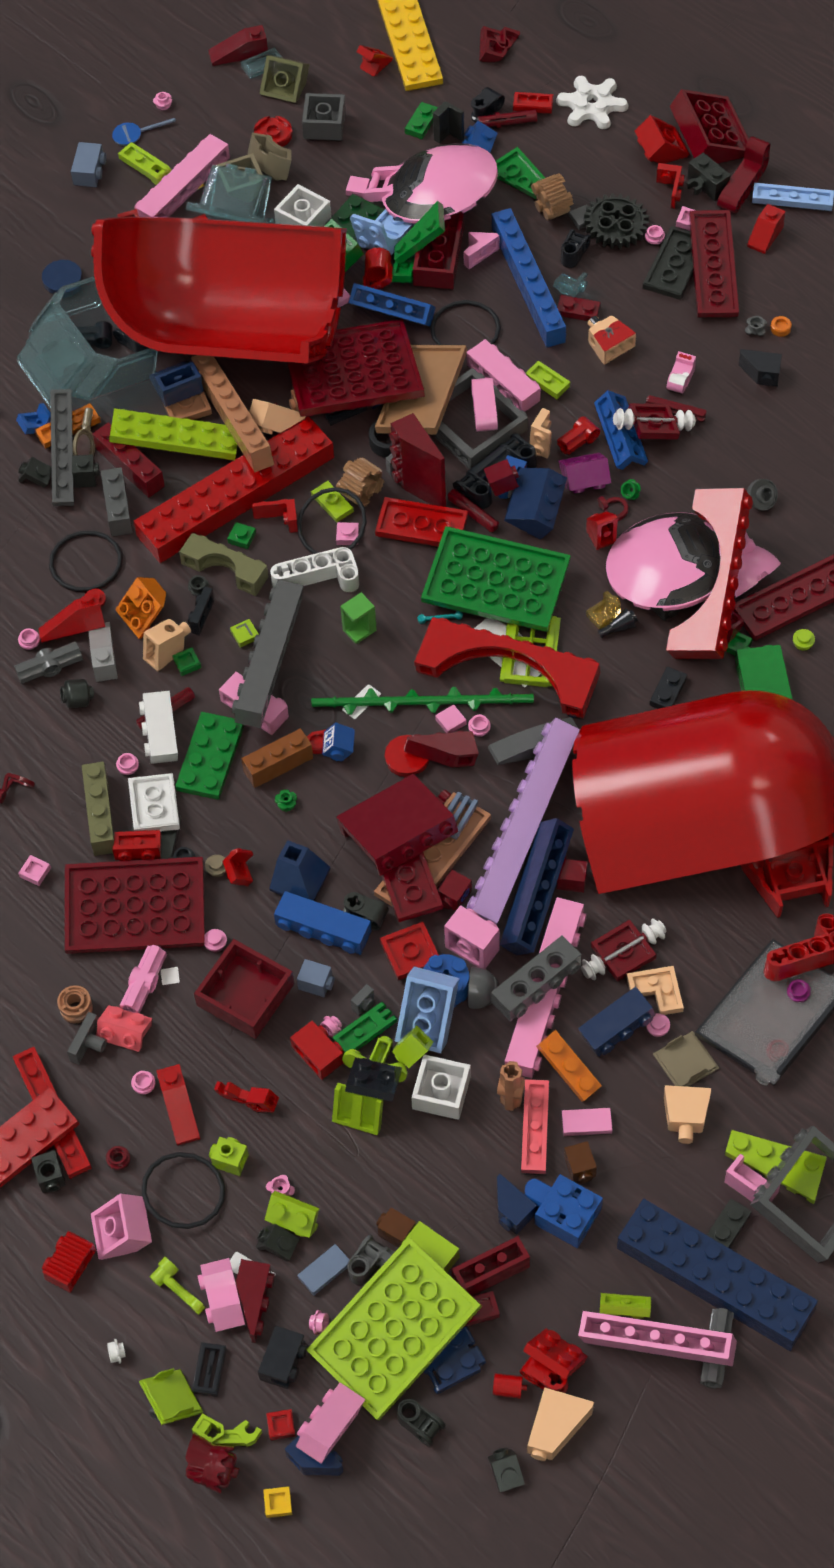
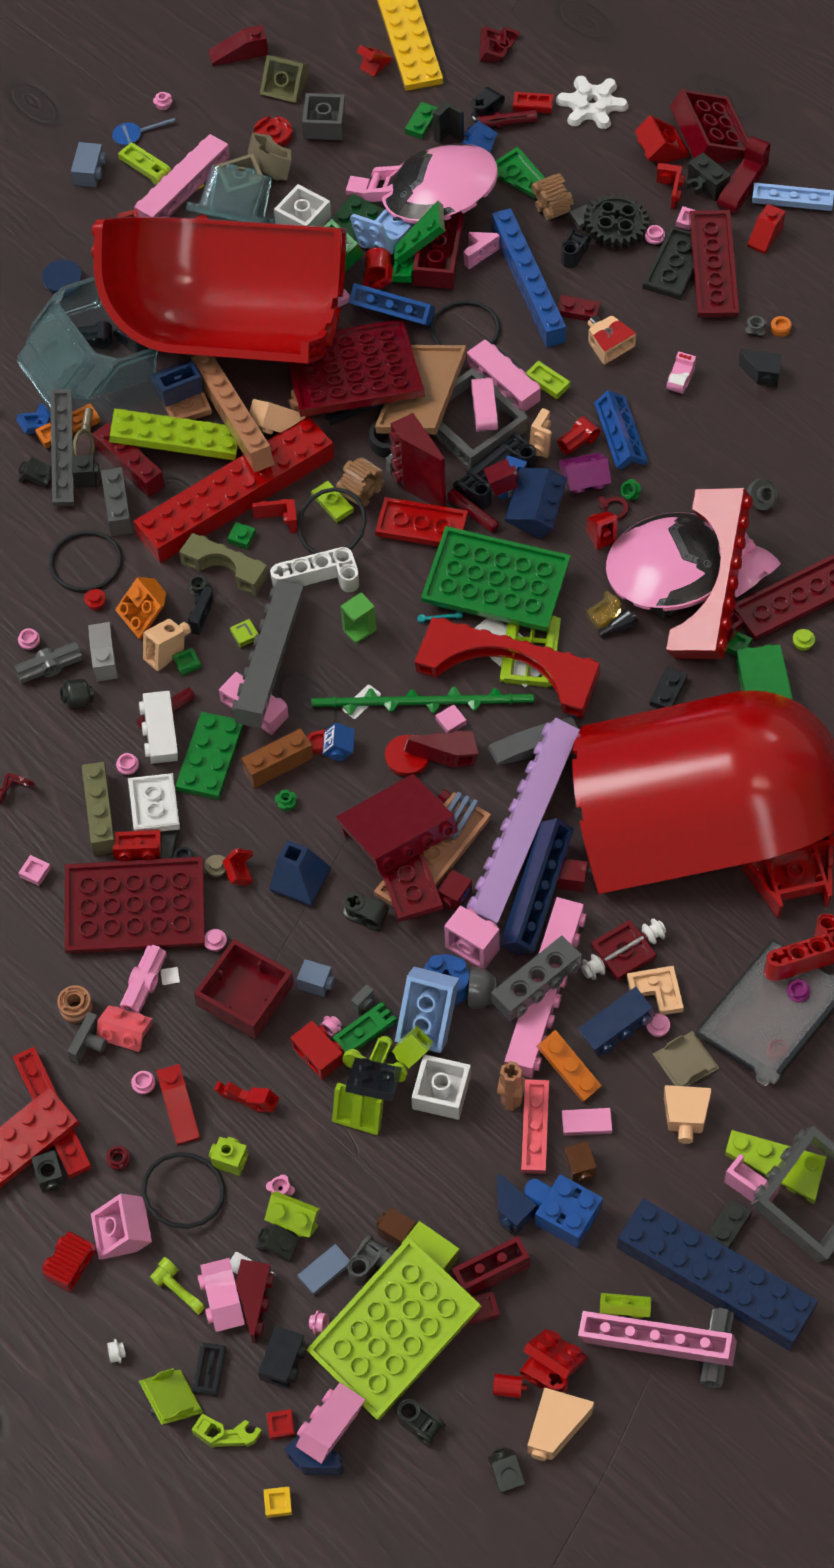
red slope [38,595,105,642] -> none
dark red hat [186,1433,240,1494] -> none
clear light blue tile [241,47,281,79] -> none
blue brick [274,891,372,955] -> none
bright pink plate [336,522,359,545] -> none
red plate [380,922,439,981] -> none
dark blue plate [424,1326,486,1394] -> none
bright pink plate [468,715,491,736] -> none
clear light blue bracket [553,272,588,297] -> none
dark red plate [613,403,696,440] -> none
dark red axle [645,395,707,422] -> none

